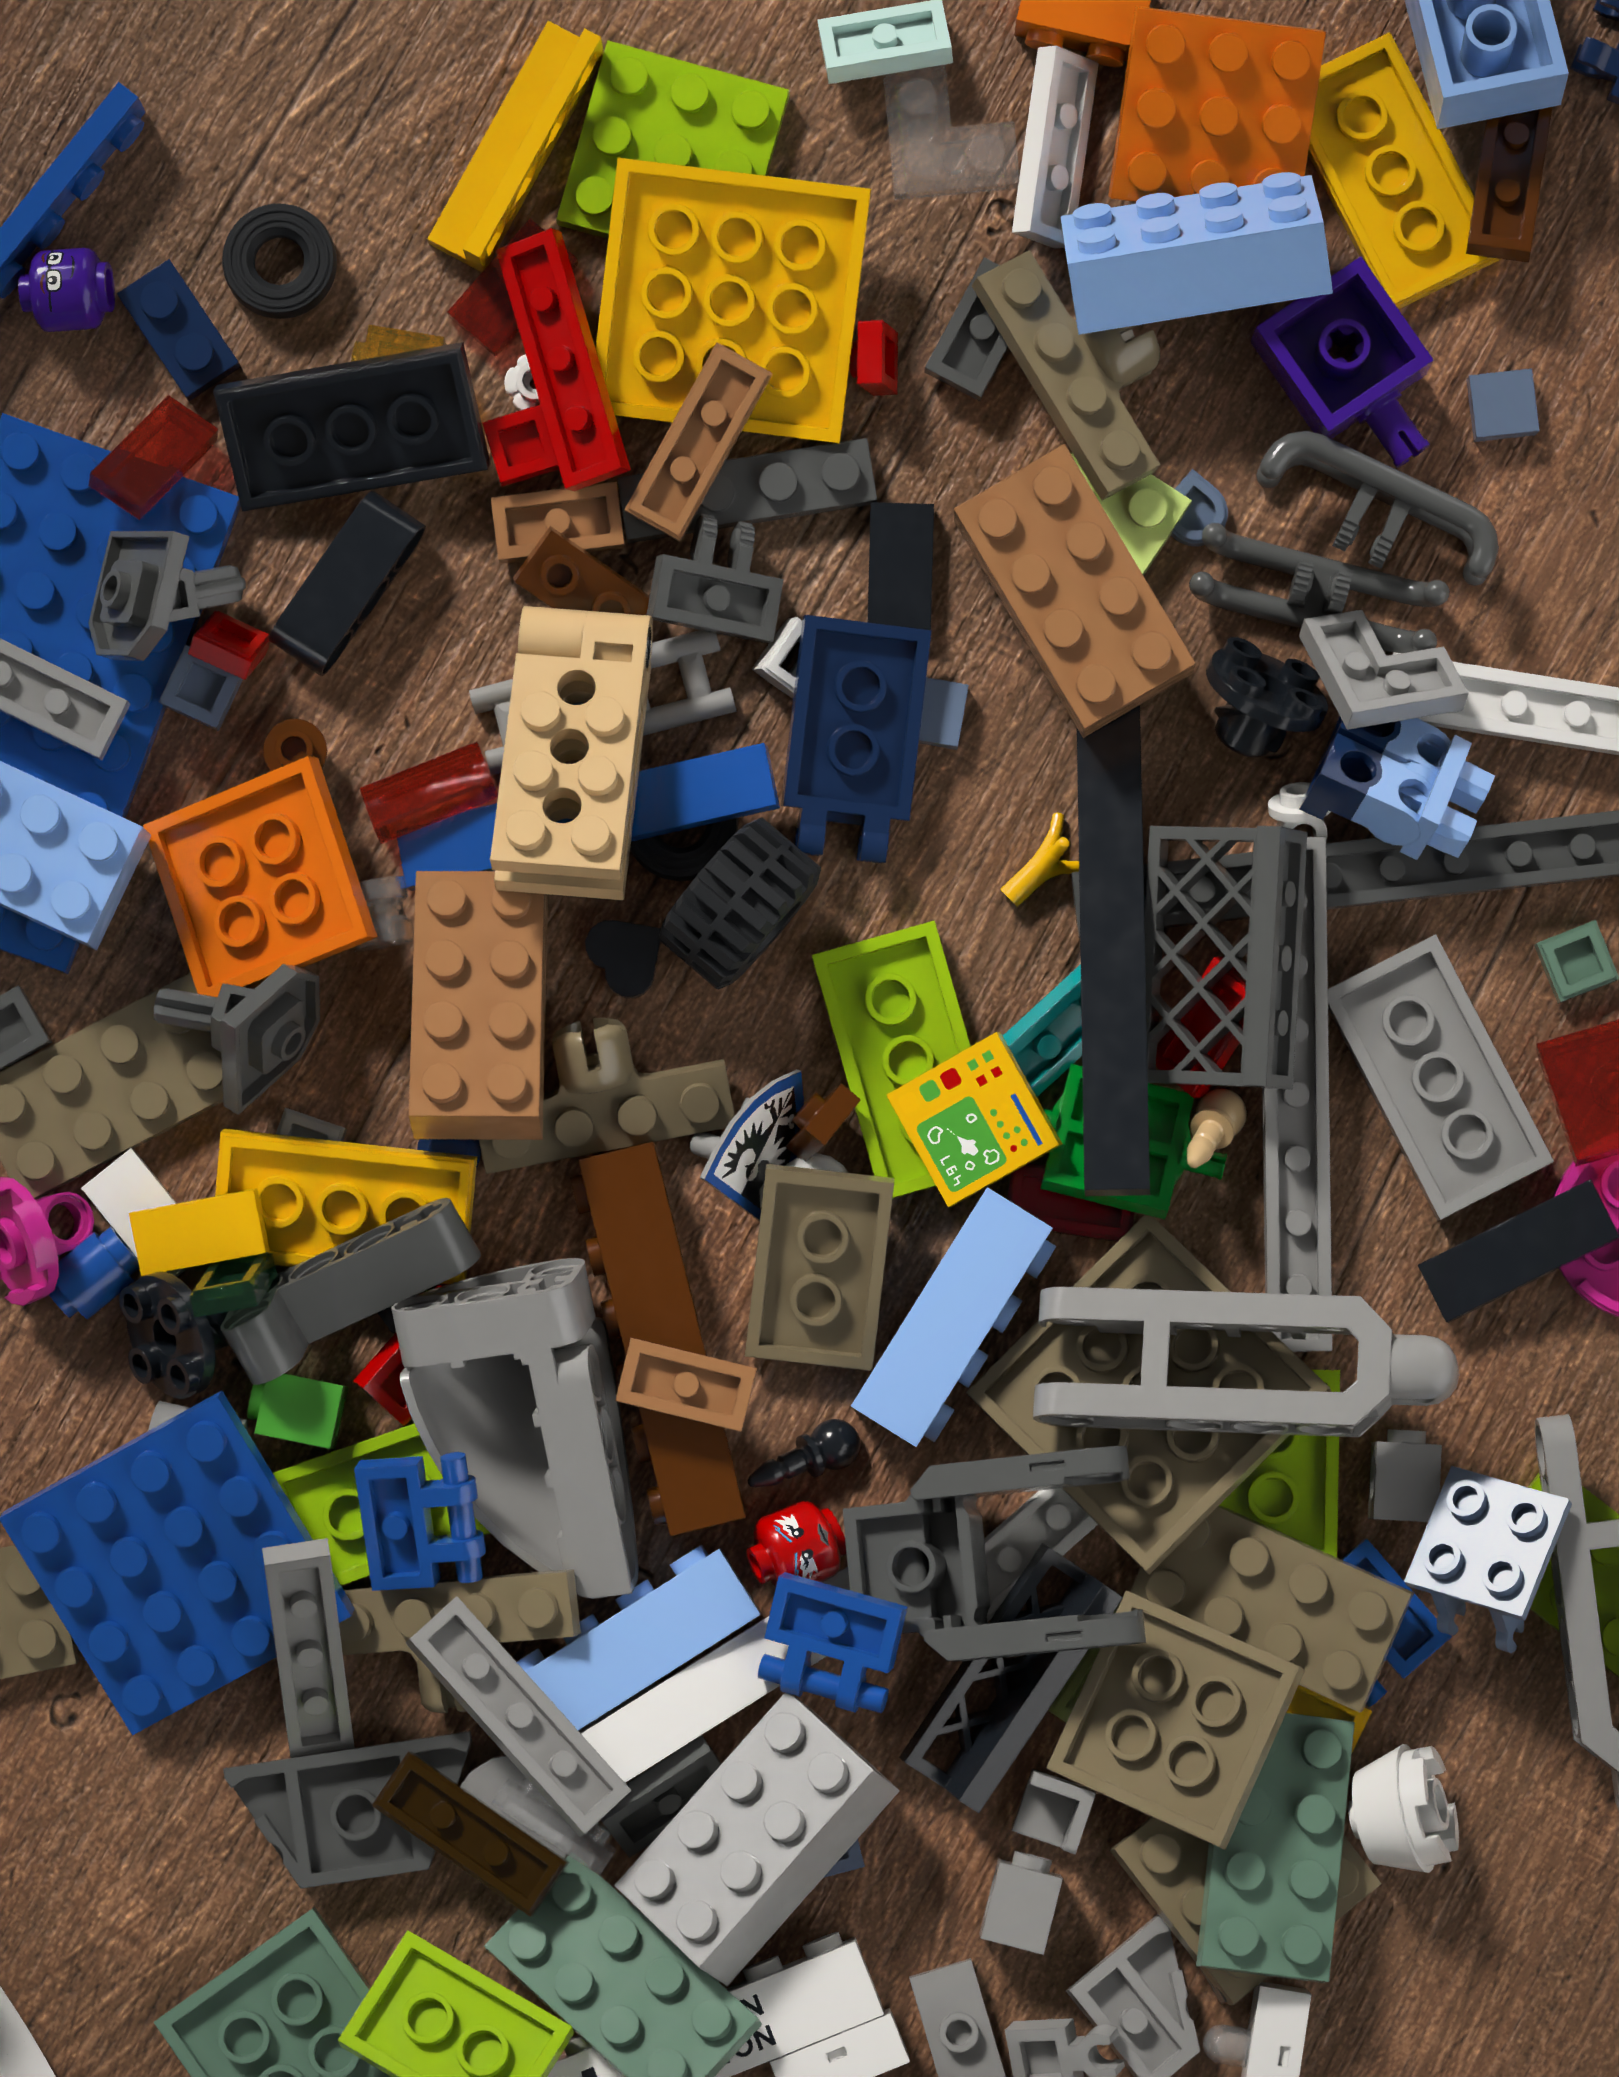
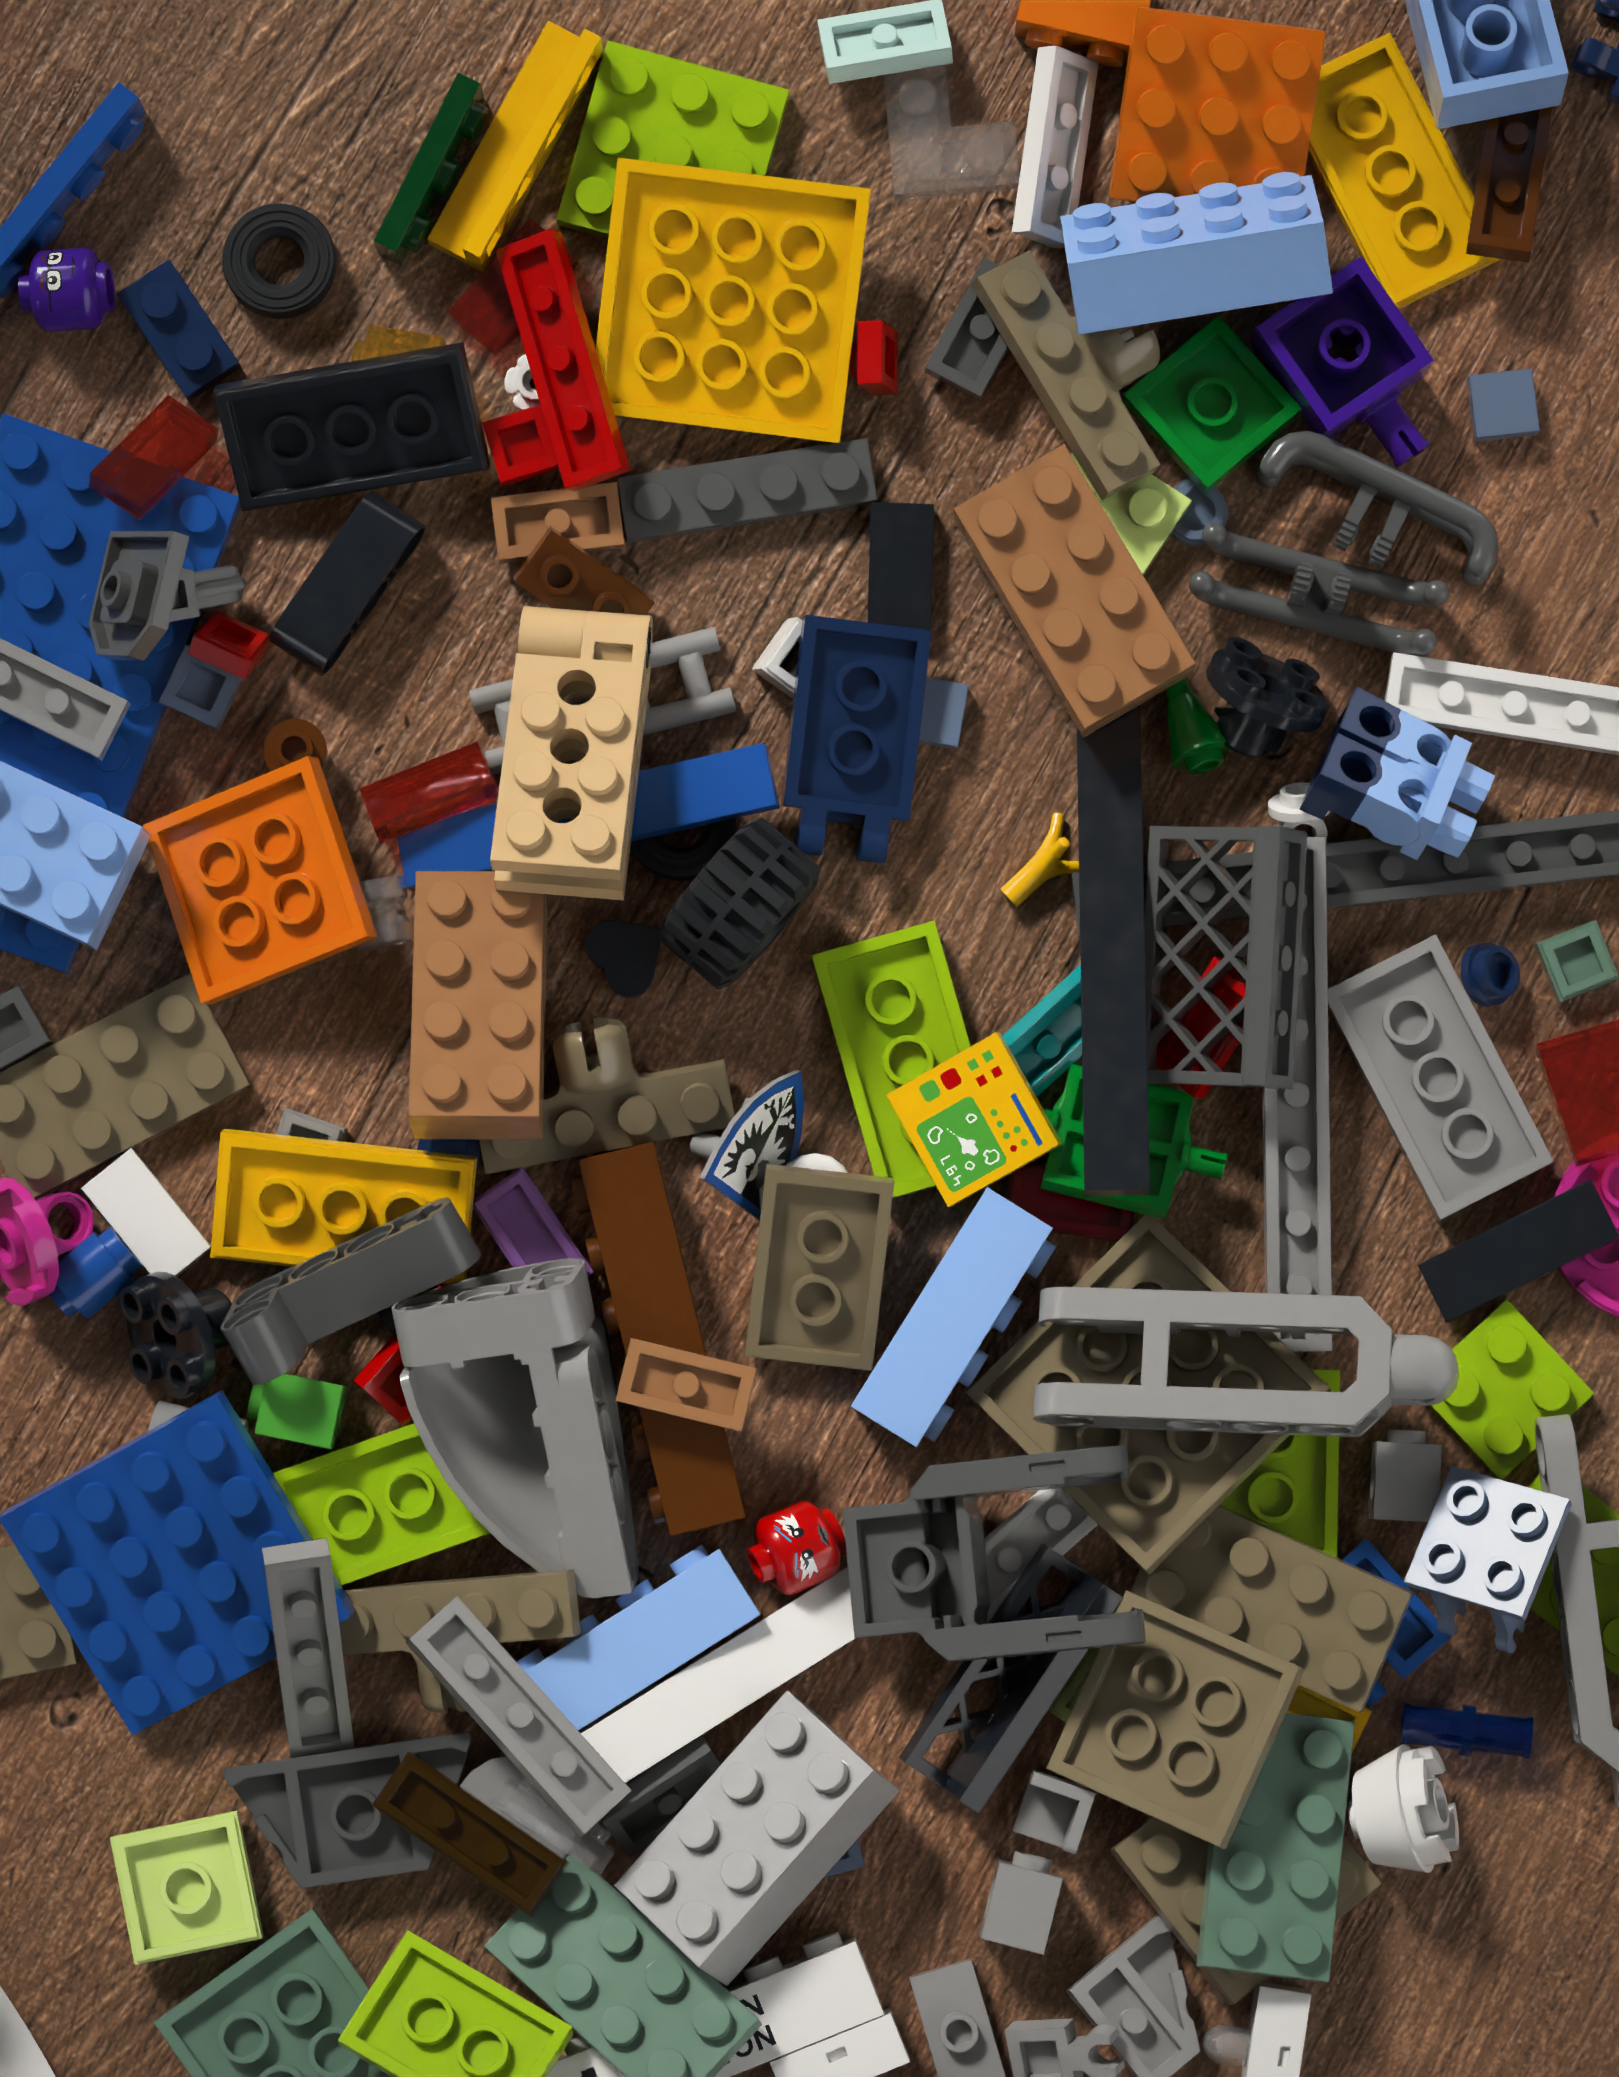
yellow tile [129,1188,270,1276] -> none
dark grey piece [154,964,320,1115] -> none
clear green tile [190,1252,277,1318] -> none
blue plate [354,1452,486,1591] -> none
medium nougat tile [624,343,773,542] -> none
dark grey hinge [647,513,784,643] -> none
black bar [747,1419,861,1488] -> none
blue plate [758,1572,908,1713] -> none
reddish brown plate [785,1083,861,1161] -> none
tan bar [1187,1088,1247,1168] -> none
light grey plate [1299,610,1469,730] -> none
none -> yellowish green plate [110,1810,264,1965]
none -> dark green plate [374,73,488,265]
none -> medium lavender tile [473,1167,593,1277]
none -> green plate [1122,316,1302,494]
none -> green cone [1164,678,1230,775]
none -> clear blue pin [1400,1703,1534,1759]
none -> lime plate [1428,1299,1595,1480]
none -> dark blue plate [1461,942,1520,1007]

